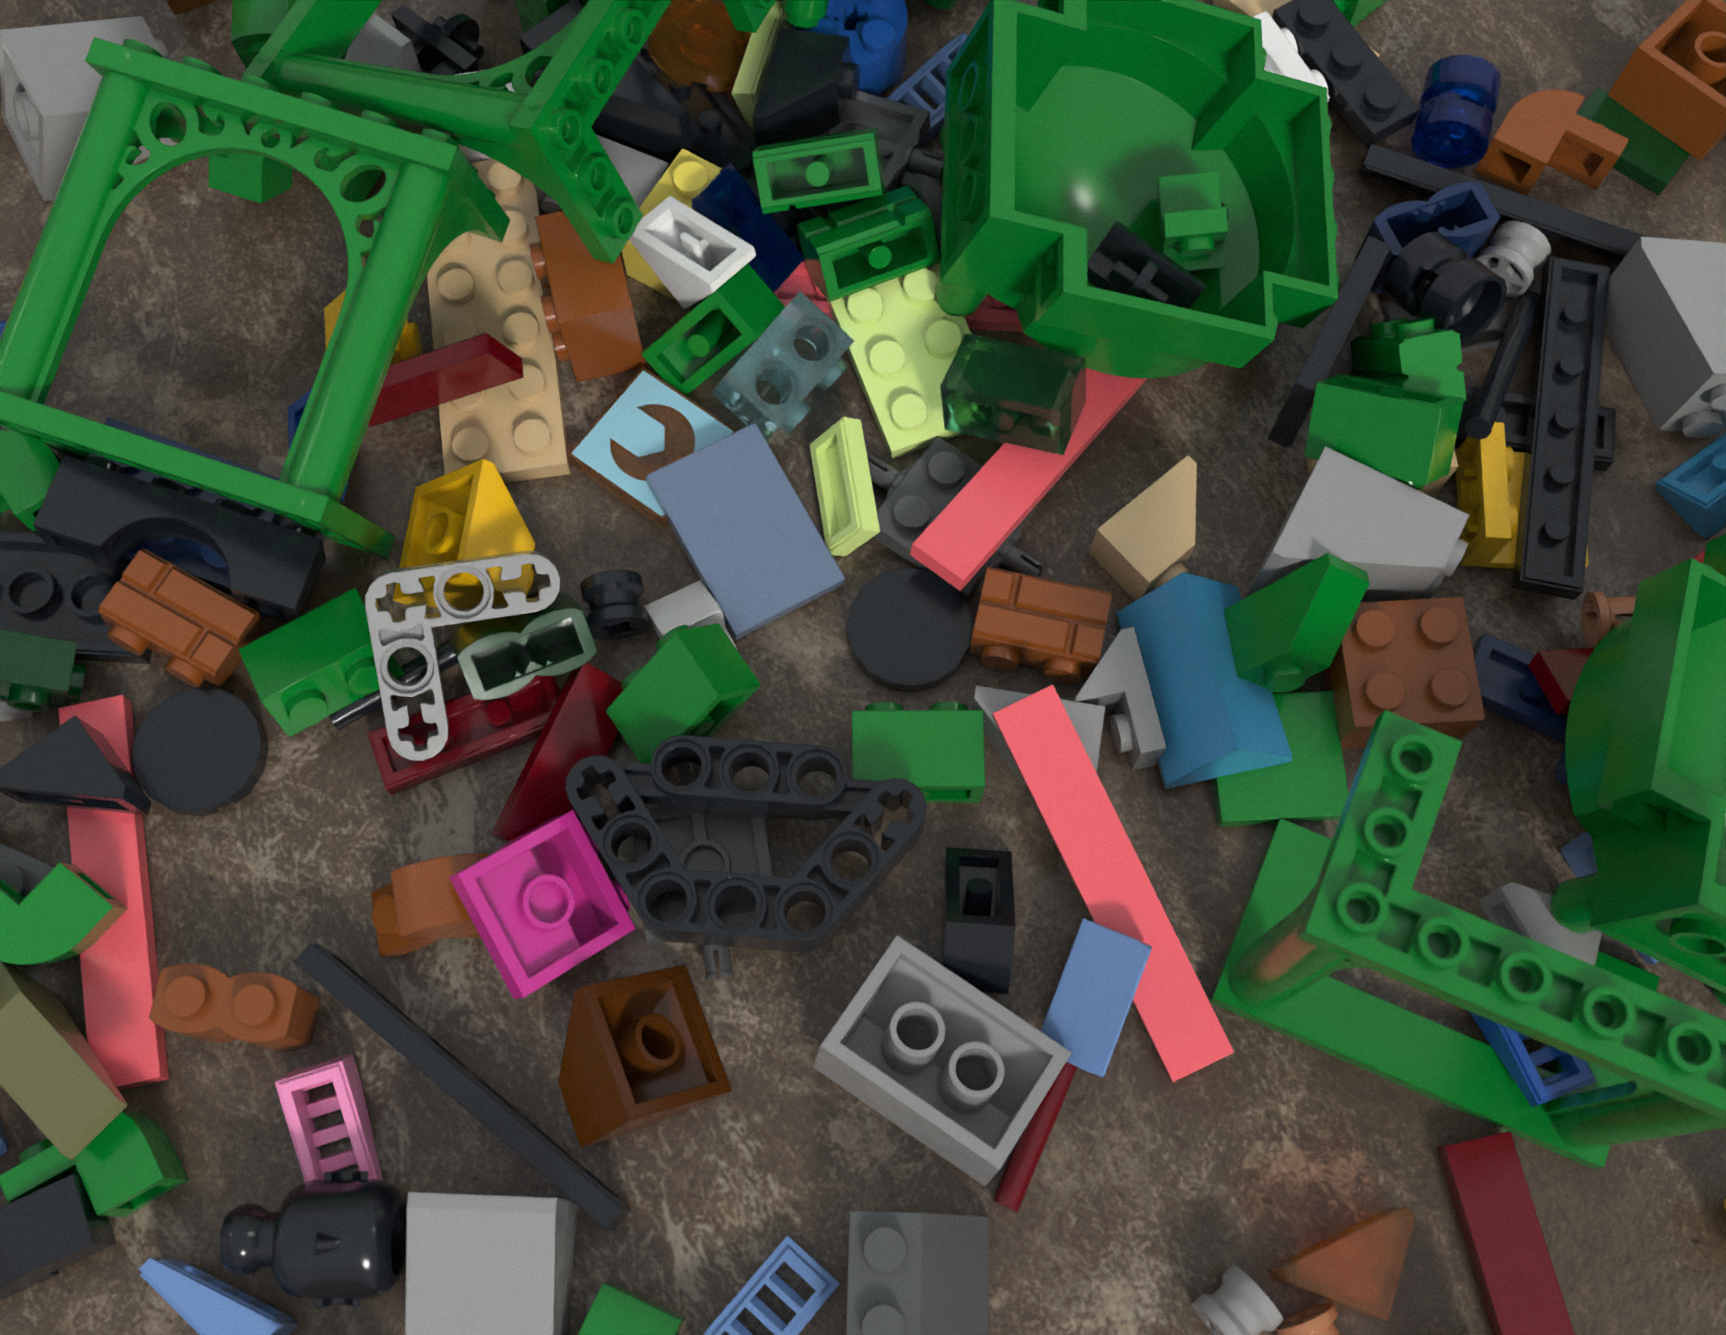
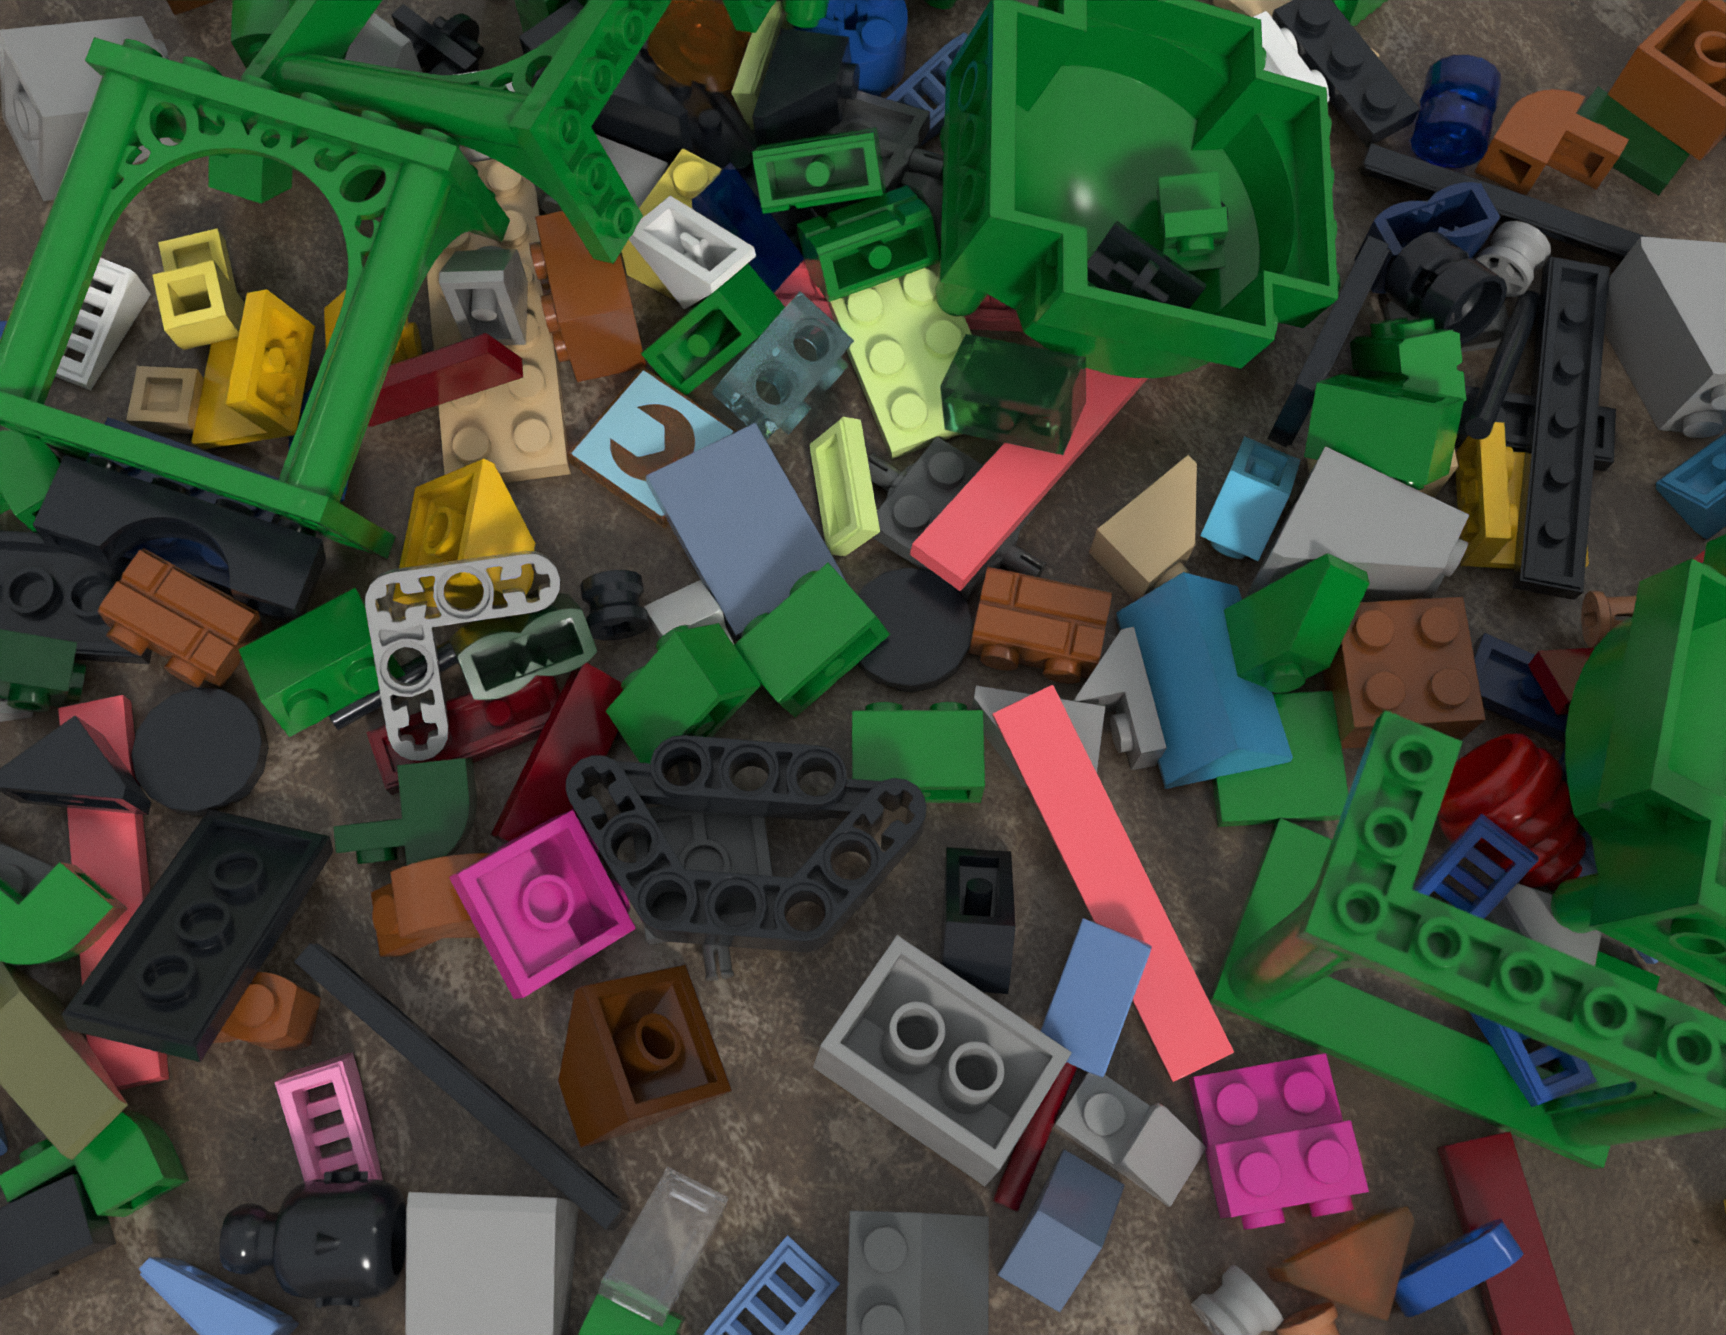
none -> white slope [55,258,151,391]
none -> black tile [62,809,333,1062]
none -> tan plate [126,366,204,434]
none -> light yellow brick [152,228,245,350]
none -> yellow bracket [192,289,315,450]
none -> dark green brick [333,758,477,865]
none -> light grey slope [439,246,528,345]
none -> clear tile [598,1166,729,1327]
none -> green brick [734,562,890,718]
none -> sand blue slope [997,1149,1125,1312]
none -> light grey slope [1054,1072,1207,1207]
none -> dark pink plate [1188,1053,1369,1230]
none -> medium azure slope [1200,436,1300,561]
none -> blue beam [1385,1219,1524,1317]
none -> blue slope [1412,813,1539,919]
none -> red piece [1437,733,1587,891]

